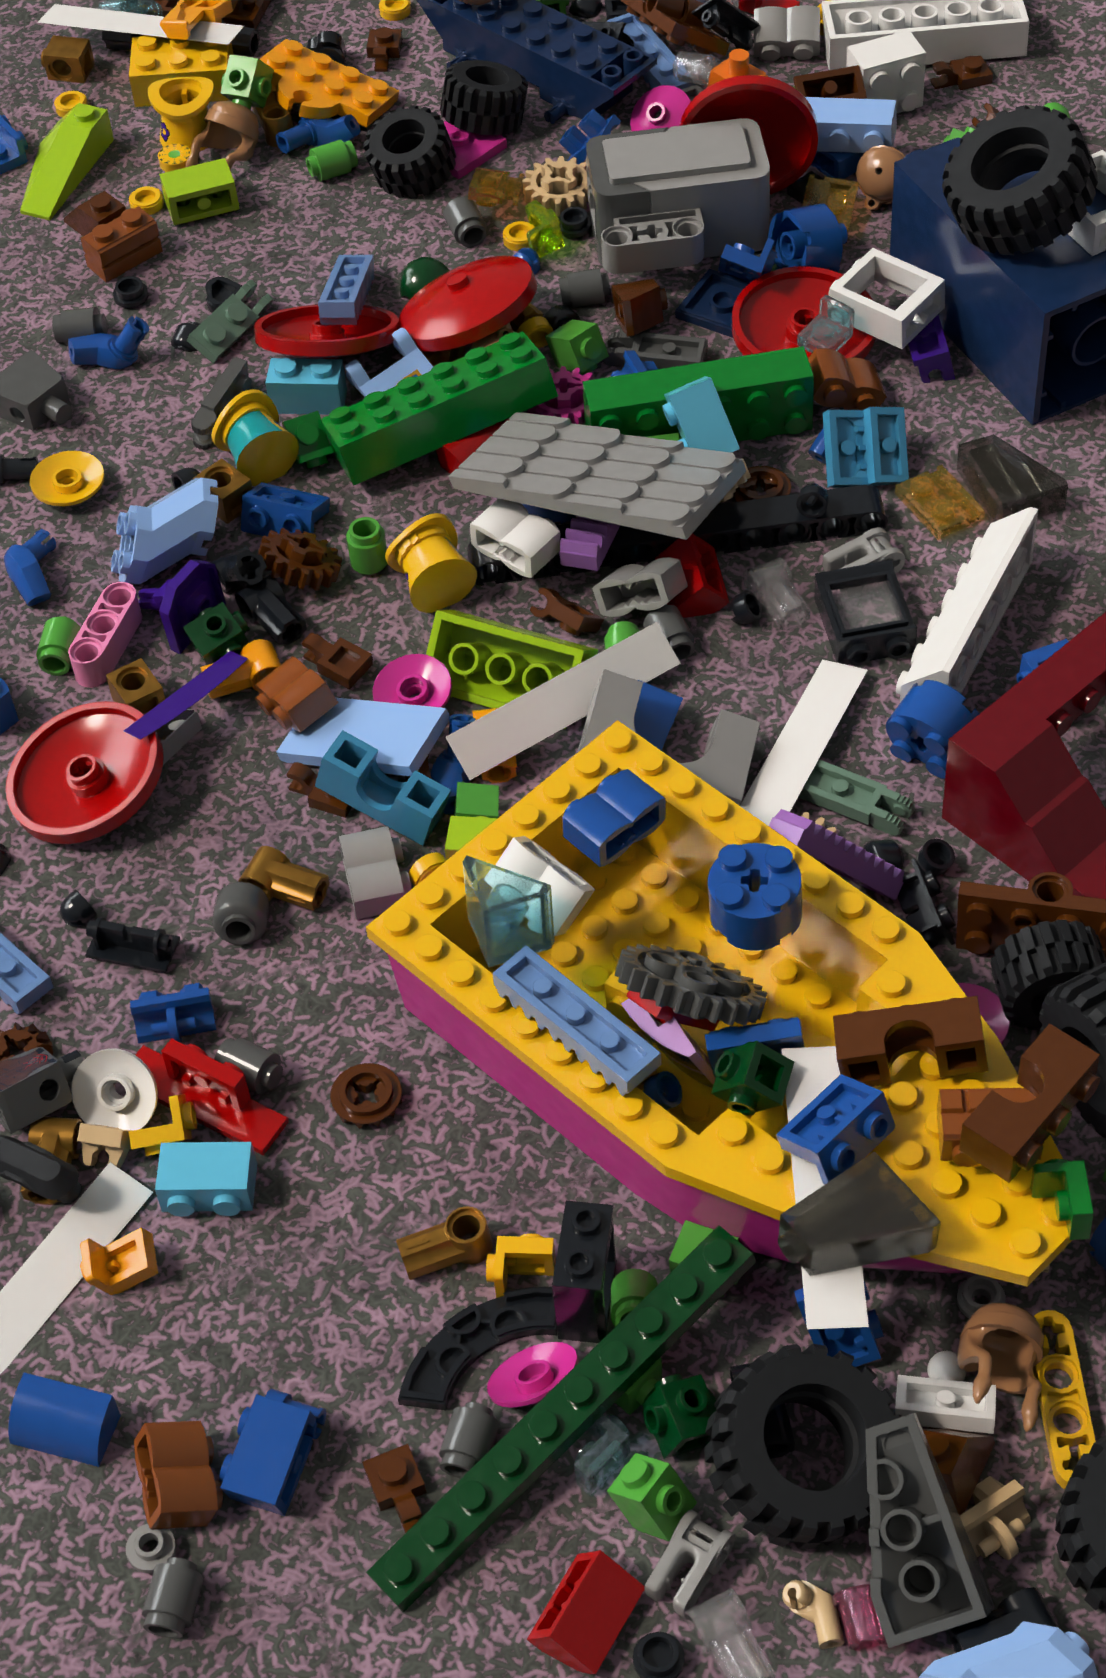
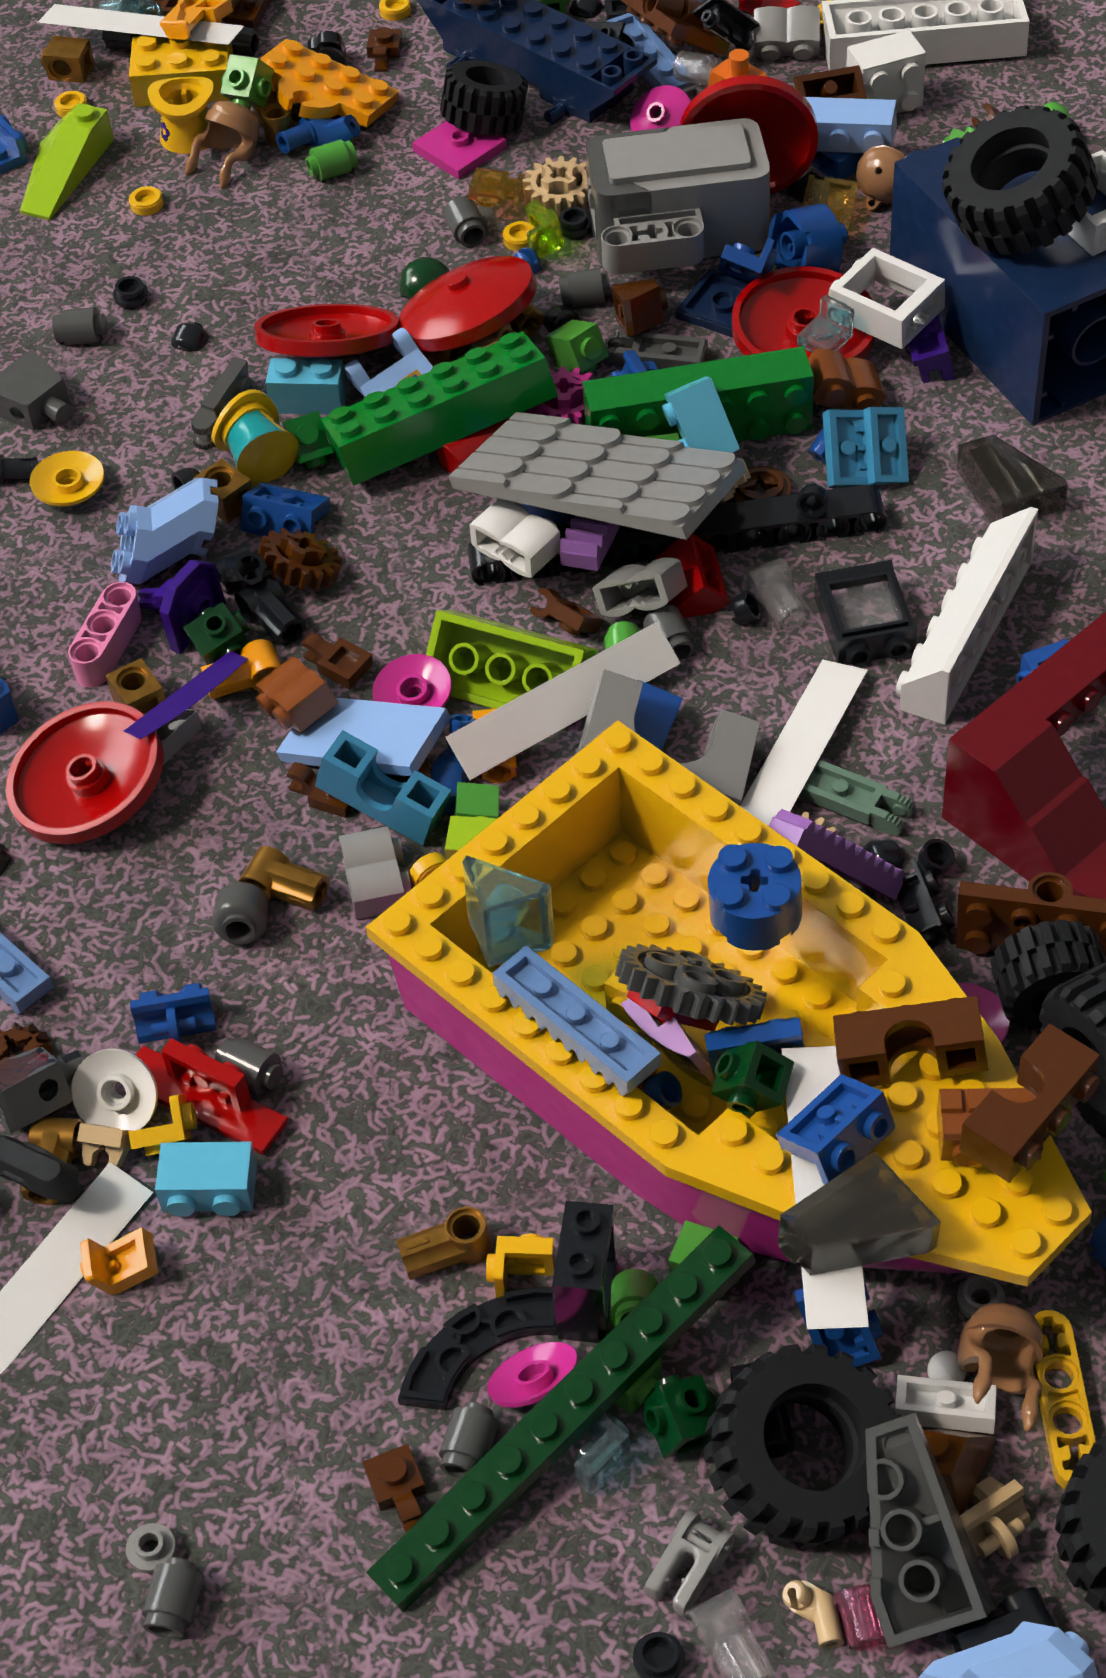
blue arm [4,529,56,606] -> none
blue brick [8,1373,121,1467] -> none
bright green brick [36,616,81,676] -> none
black hinge [60,890,97,927] -> none
reddish brown slope [63,191,126,236] -> none
blue arm [68,316,149,369] -> none
dark orange brick [80,206,163,283] -> none
black hinge [85,917,180,973] -> none
dark orange brick [134,1421,223,1529] -> none
yellow tile [158,143,191,172] -> none
lime brick [159,158,240,226] -> none
sand green hinge [187,279,274,363] -> none
black tile [205,277,242,313] -> none
blue hinge [219,1389,326,1516] -> none
medium blue gear [318,255,374,325] -> none
reddish brown gear [330,1063,402,1129] -> none
bright green brick [346,517,388,575] -> none
black tyre [364,105,456,199] -> none
yellow hat [385,513,477,613] -> none
white brick [484,836,595,937] -> none
yellow tile [517,316,553,348] -> none
red brick [527,1550,645,1674] -> none
blue hips [559,109,621,165] -> none
blue brick [562,769,666,867] -> none
bright green brick [607,1453,697,1541] -> none
light grey piece [822,527,905,593] -> none
blue brick [886,680,979,779] -> none
clear yellow plate [895,464,985,540] -> none
reddish brown plate [930,55,993,90] -> none
green bracket [1031,1159,1094,1240] -> none

